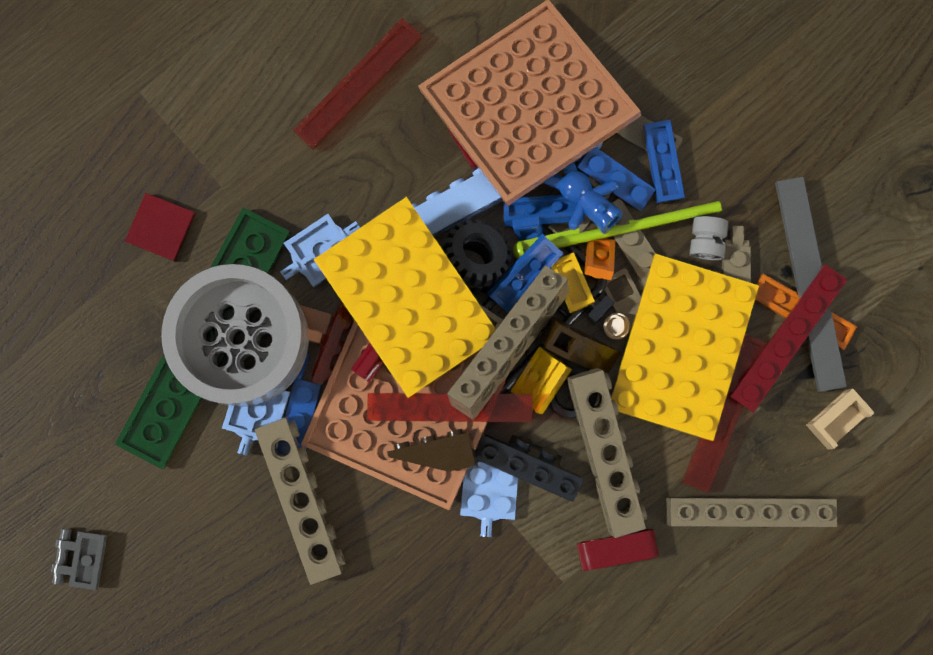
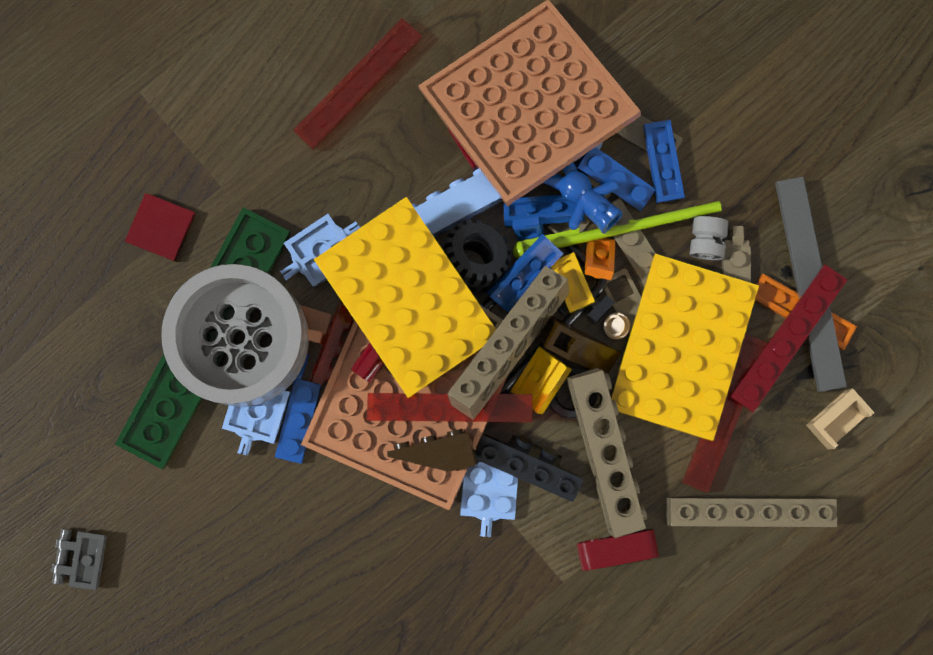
dark tan brick [254,416,346,585] -> none

